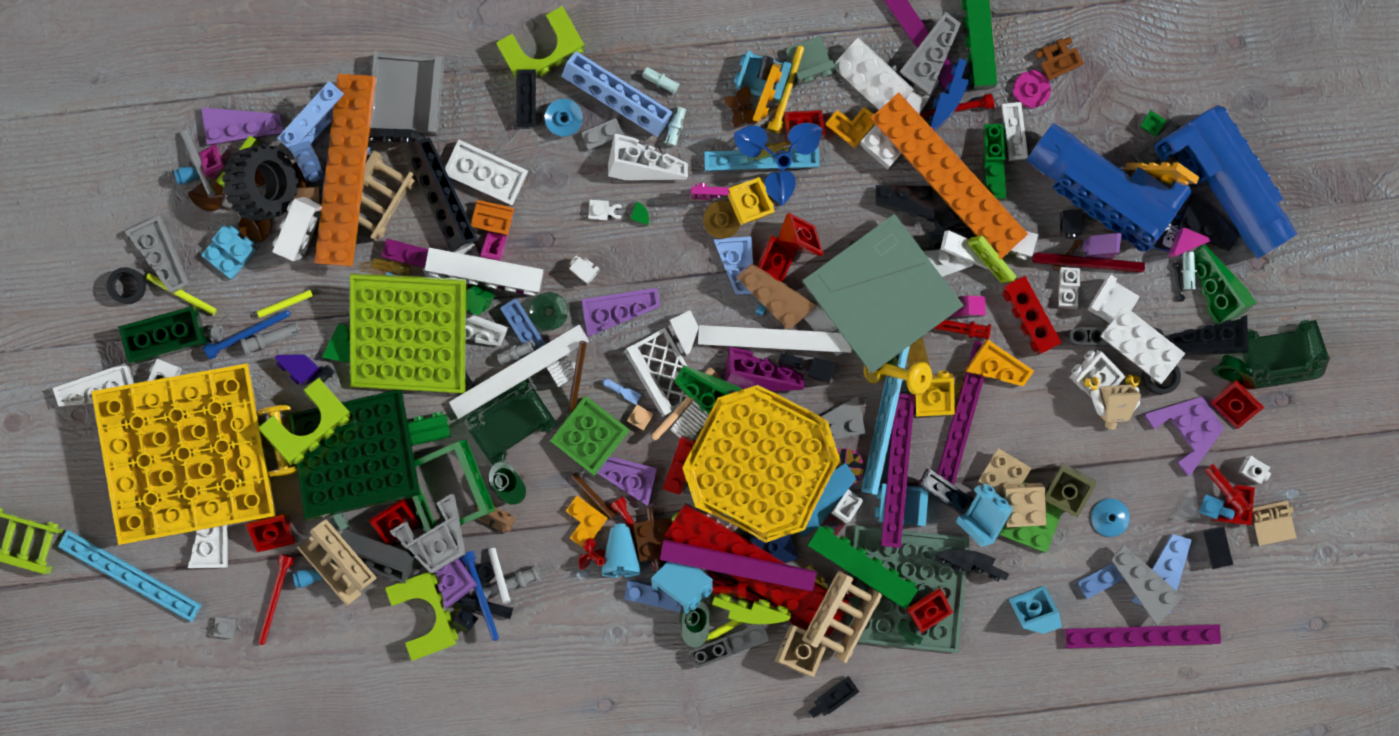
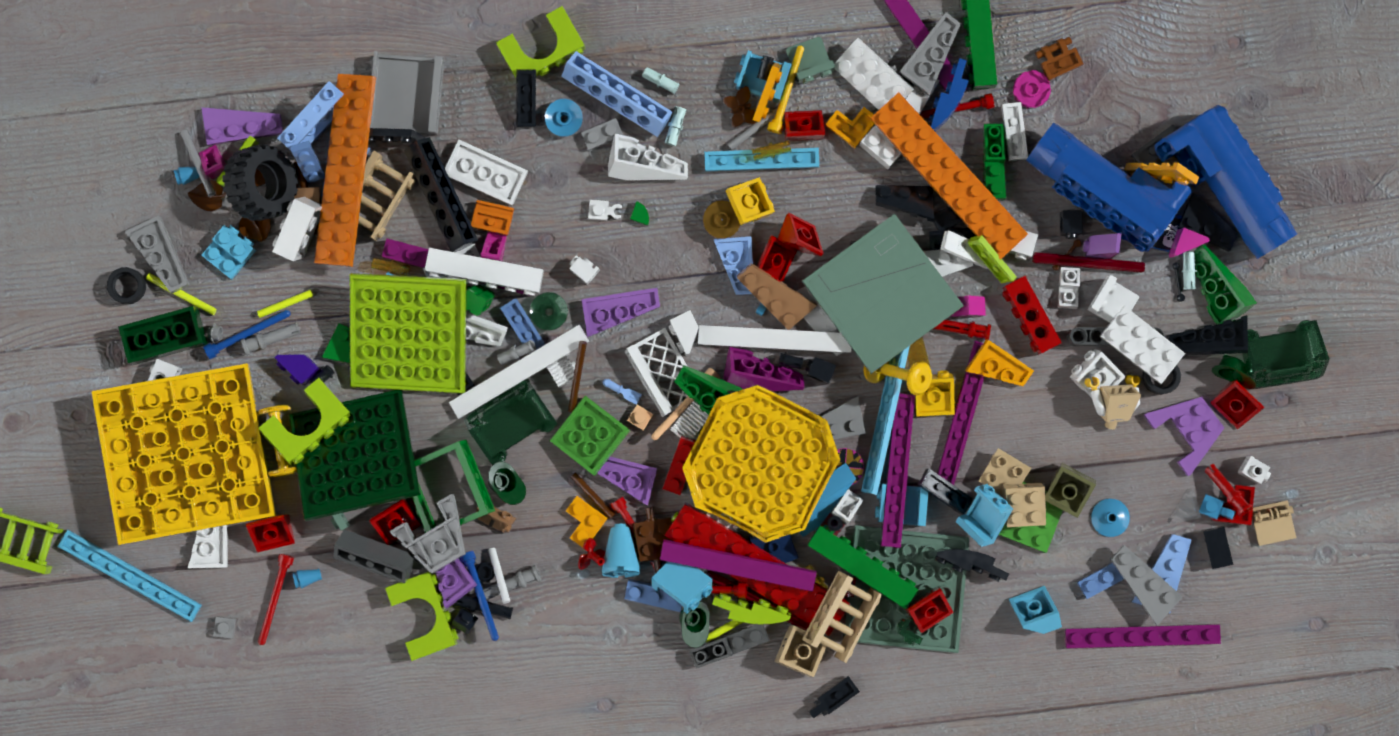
white wing [53,363,134,407] -> none
tan fence [297,519,376,606] -> none
green brick [408,412,452,446] -> none
dark pink wing [691,183,729,200] -> none
blue plant [734,123,823,206] -> none
green plate [1139,110,1166,137] -> none
none -> black pin [827,516,843,531]

